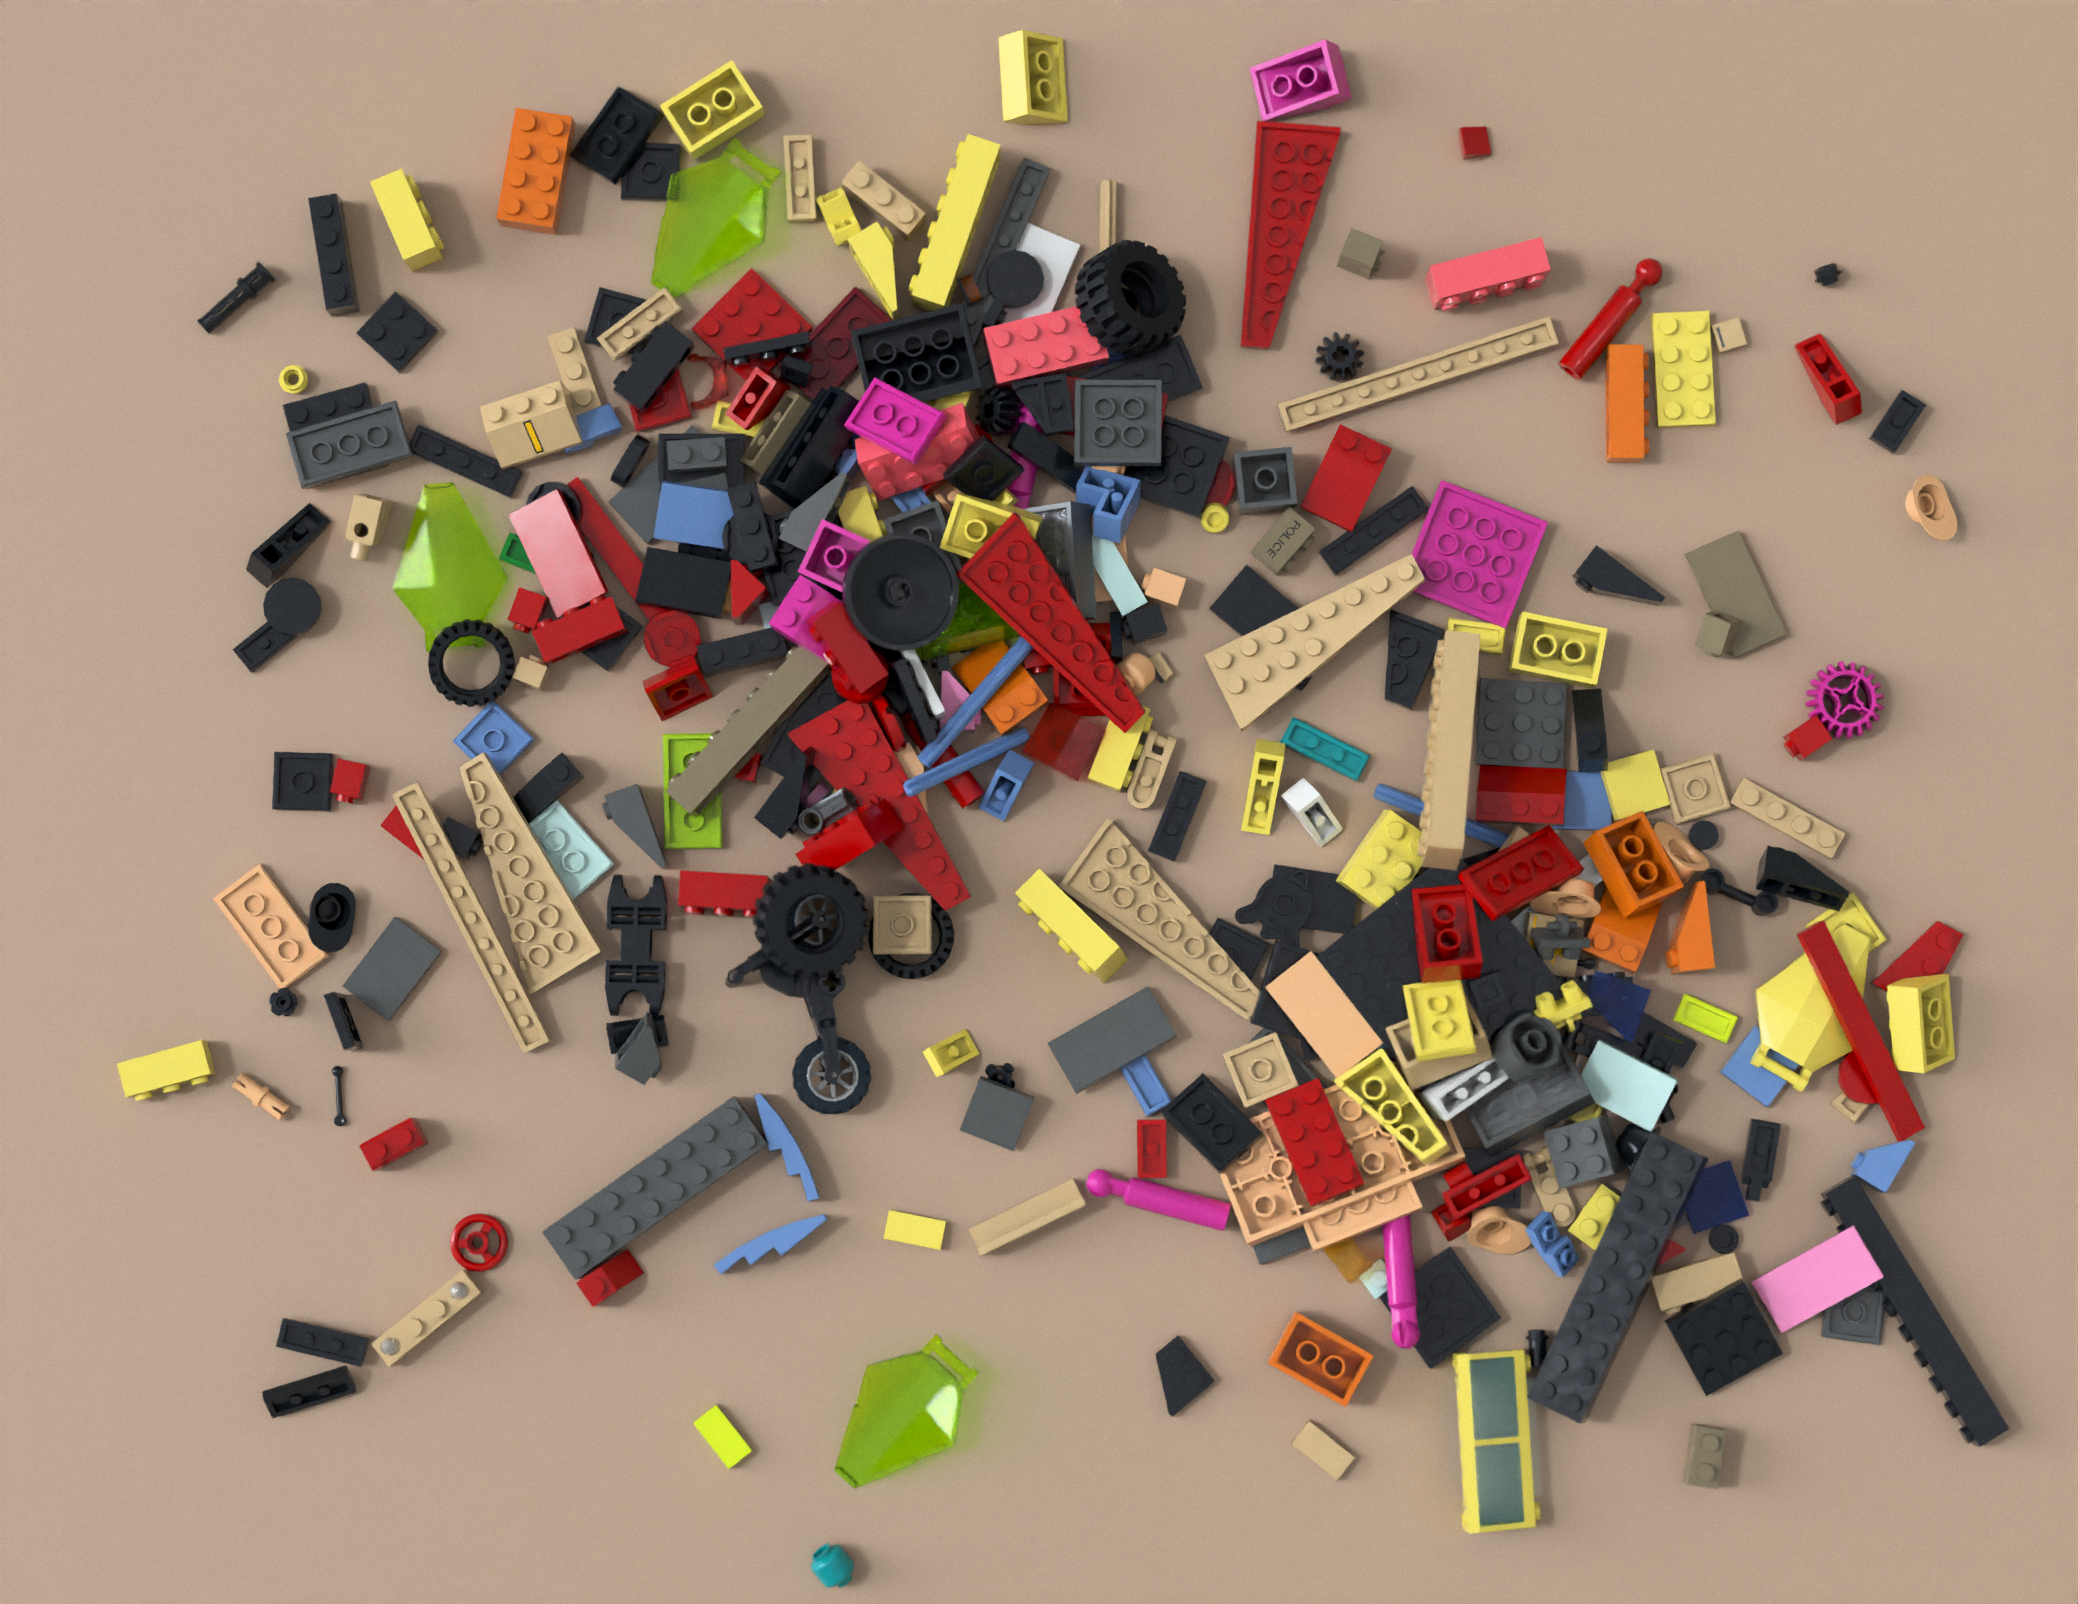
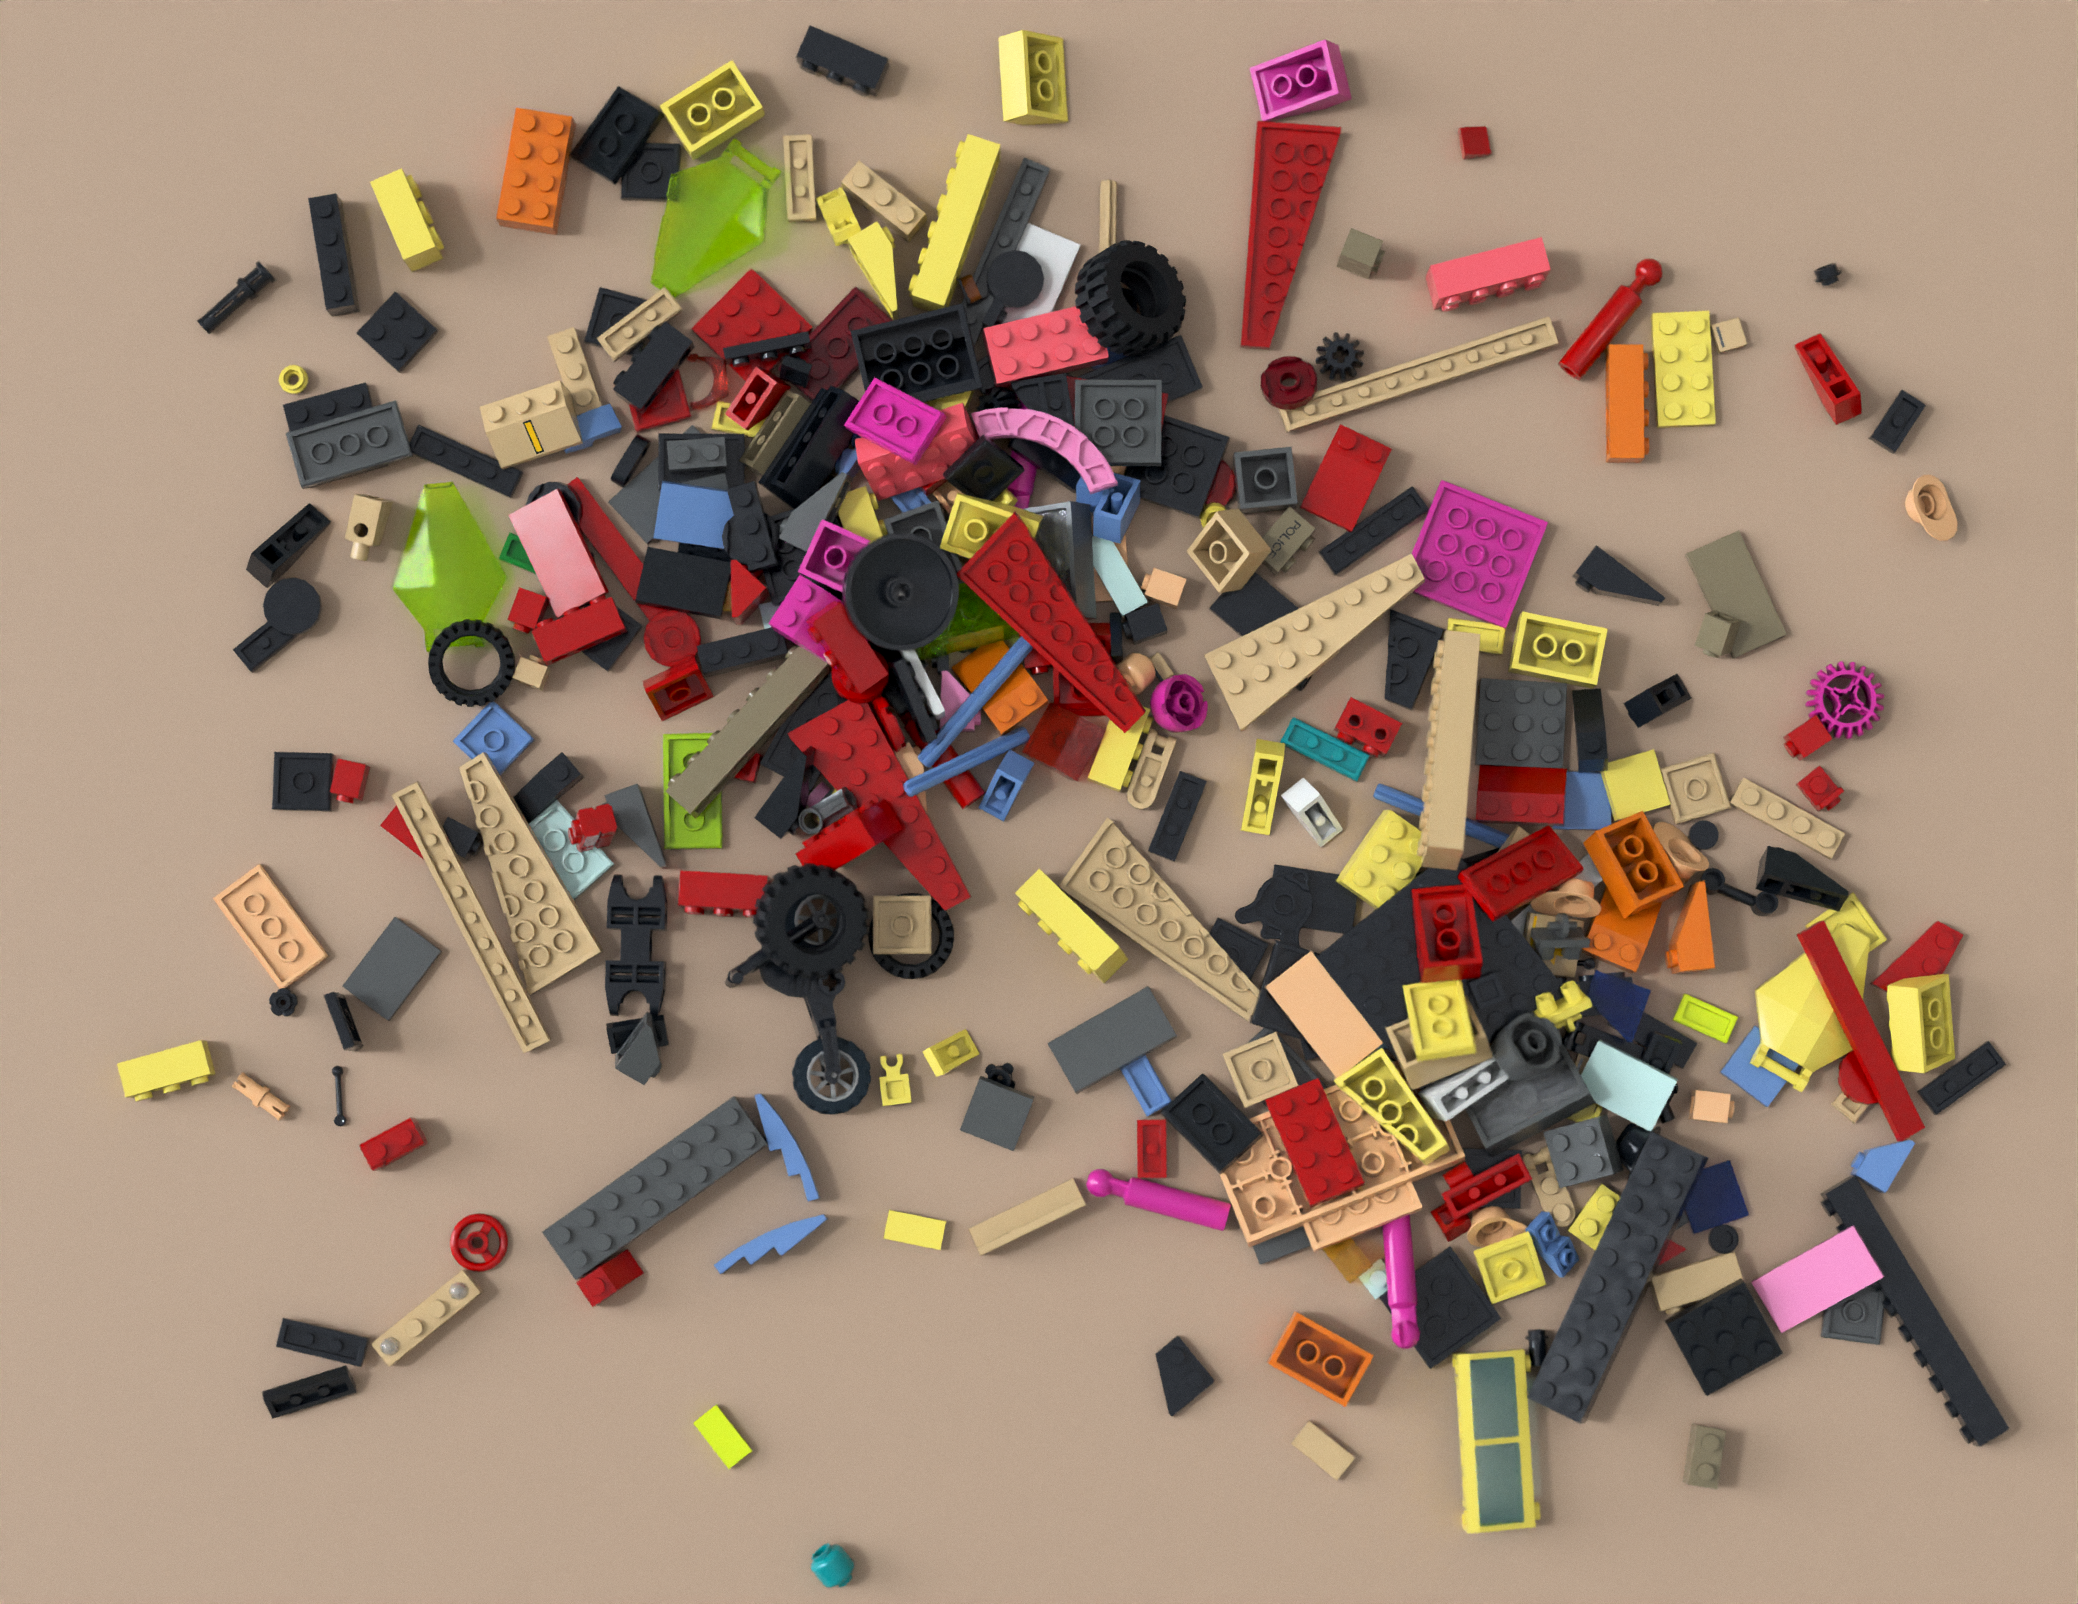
black piece [308,883,356,952] -> none
clear neon green windscreen [834,1334,979,1489] -> none
black hinge [1741,1119,1781,1202] -> none
none -> red brick [568,803,617,852]
none -> black brick [796,25,889,96]
none -> light yellow plate [879,1054,912,1106]
none -> bright pink tile [971,407,1118,495]
none -> dark pink cylinder [1150,674,1208,733]
none -> tan brick [1187,508,1271,593]
none -> dark red tile [1261,356,1318,410]
none -> red brick [1333,697,1402,758]
none -> light yellow plate [1473,1231,1546,1304]
none -> black slope [1623,673,1692,728]
none -> light nougat brick [1688,1090,1734,1123]
none -> red bracket [1796,765,1844,811]
none -> black tile [1917,1041,2006,1115]

